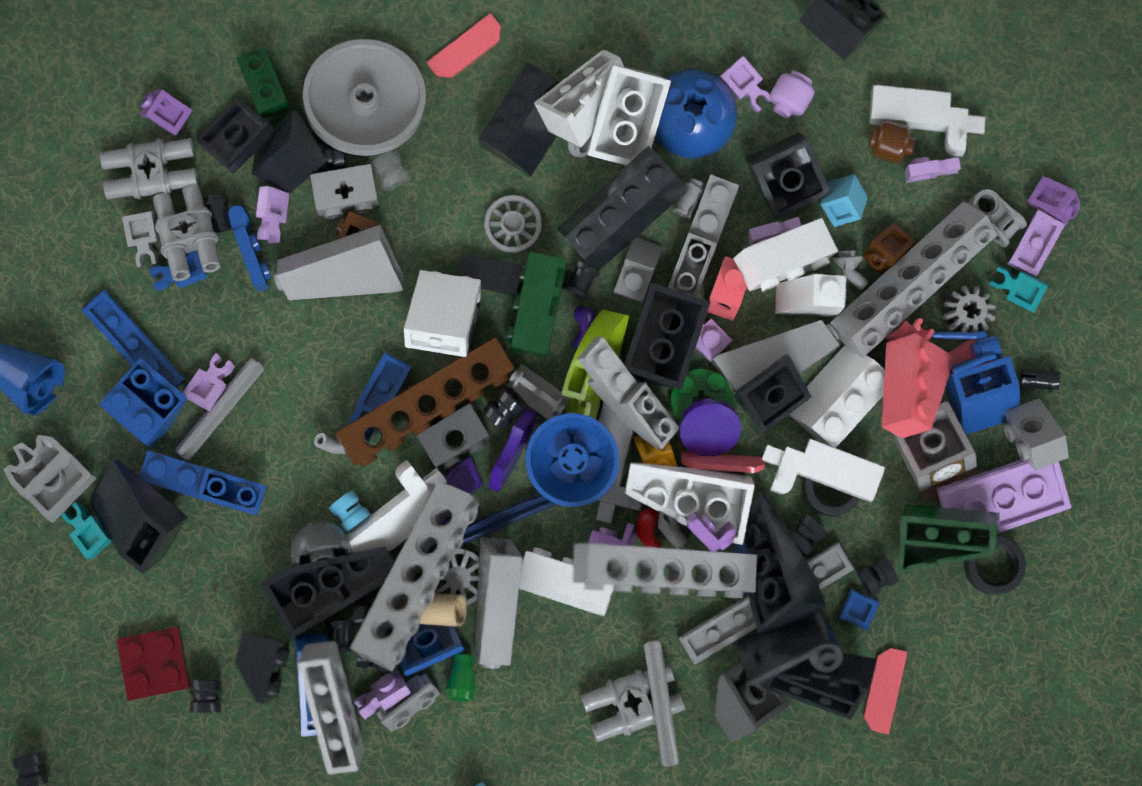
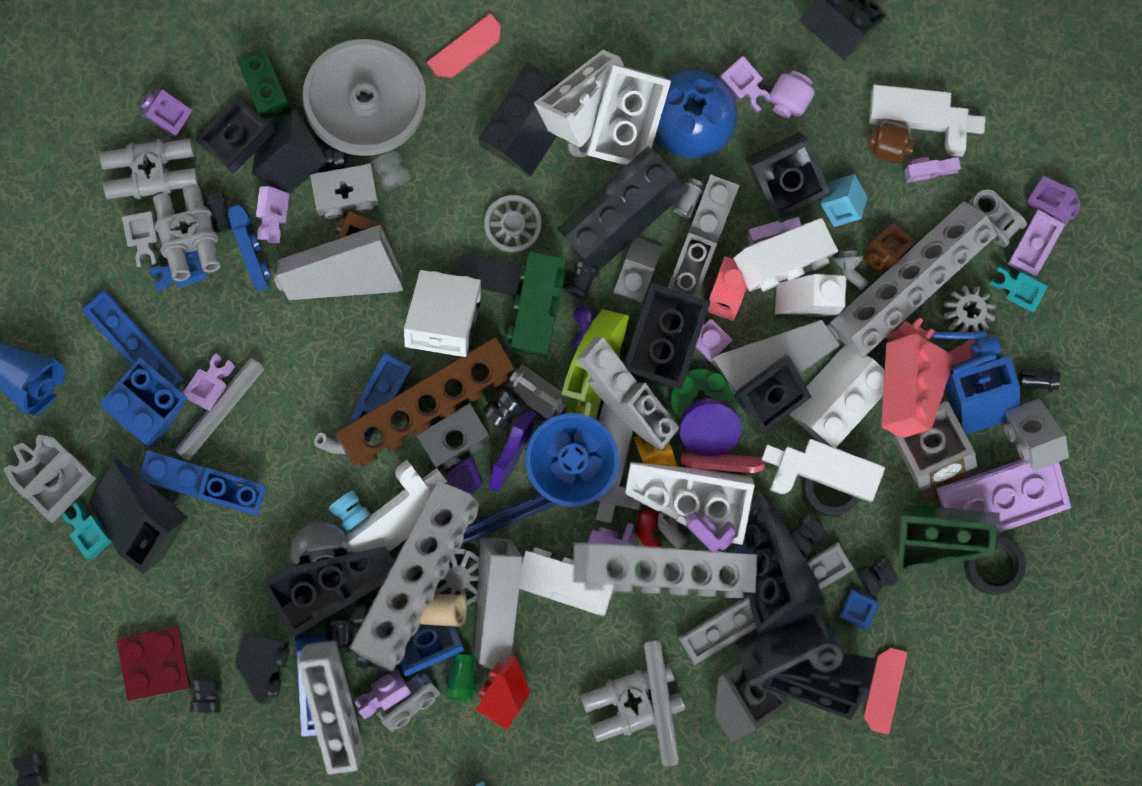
none -> red slope [476,654,531,730]

